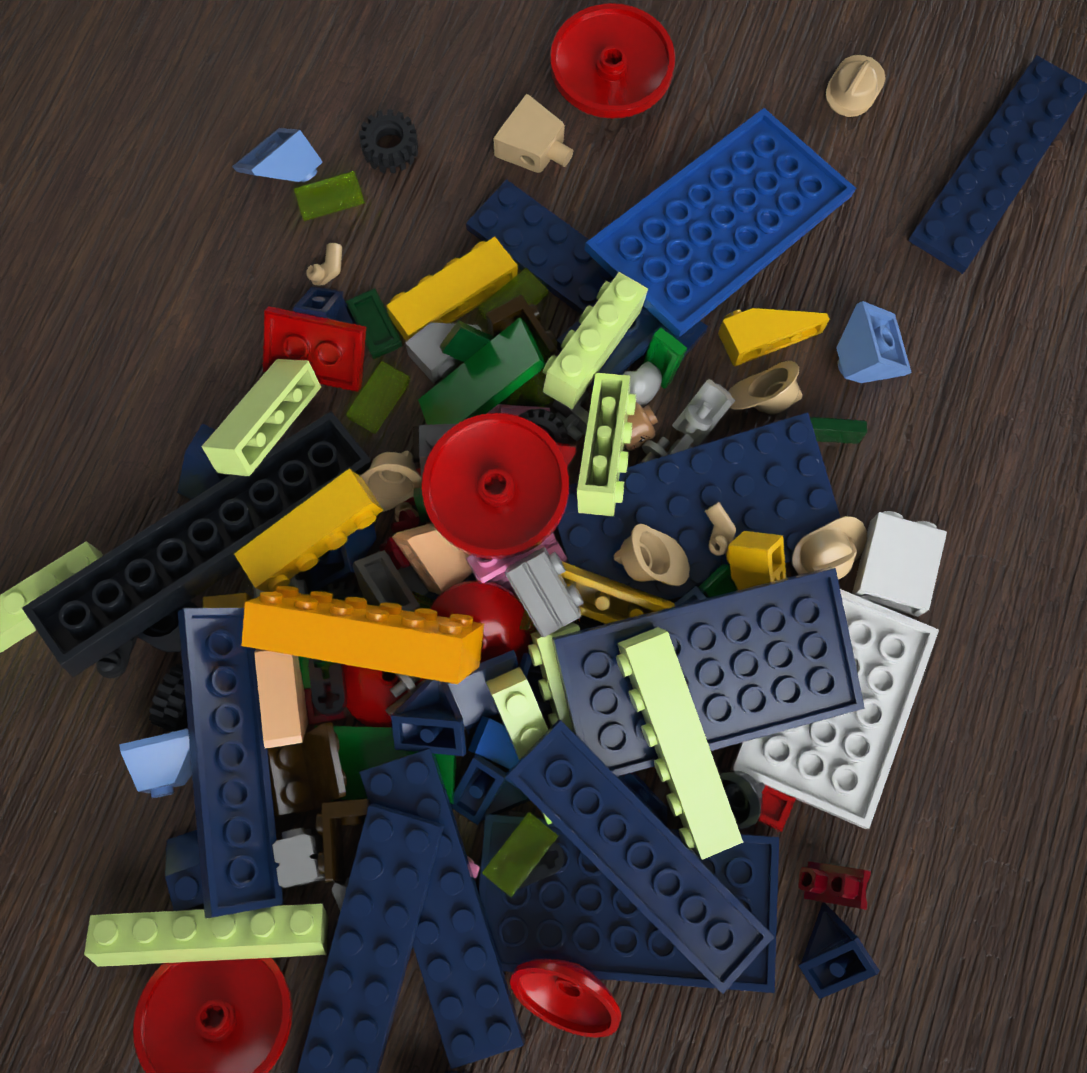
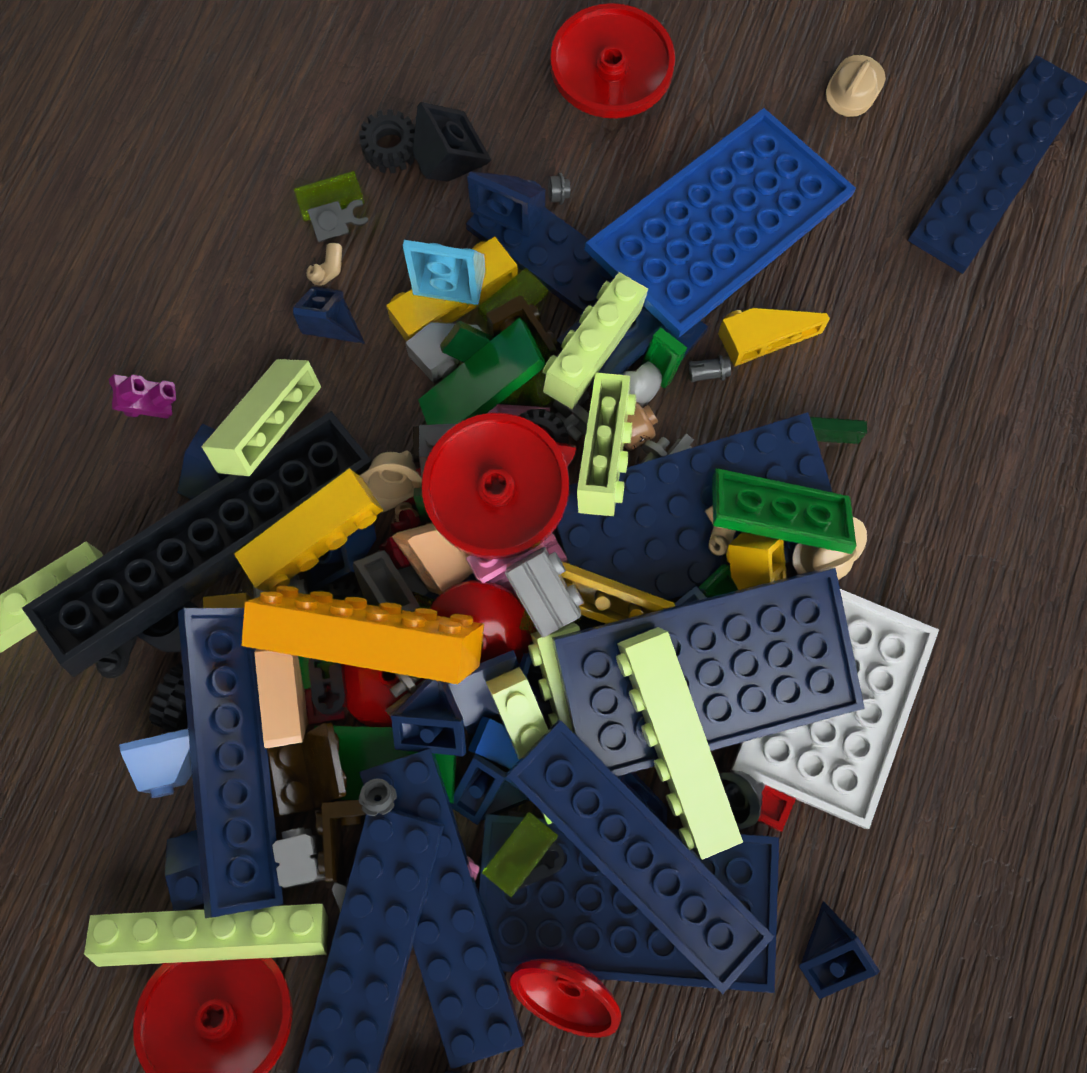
medium blue slope [232,128,323,182] -> none
red tile [263,306,366,392] -> none
dark green tile [345,288,403,360] -> none
clear neon green tile [346,361,411,434] -> none
tan torso [493,94,573,173] -> none
tan piece [614,523,690,586] -> none
light grey hips [672,379,736,446] -> none
tan piece [728,361,802,415] -> none
dark red hips [798,861,871,910] -> none
medium blue slope [836,301,912,383] -> none
white brick [852,511,947,617] -> none
none -> magenta hips [109,374,176,419]
none -> dark grey plate [308,200,368,243]
none -> dark grey plate [359,779,397,816]
none -> medium azure slope [403,240,486,305]
none -> black slope [413,102,491,182]
none -> dark blue slope [467,172,545,237]
none -> dark grey plate [548,172,570,205]
none -> dark grey pin [688,354,731,383]
none -> green tile [712,468,857,554]

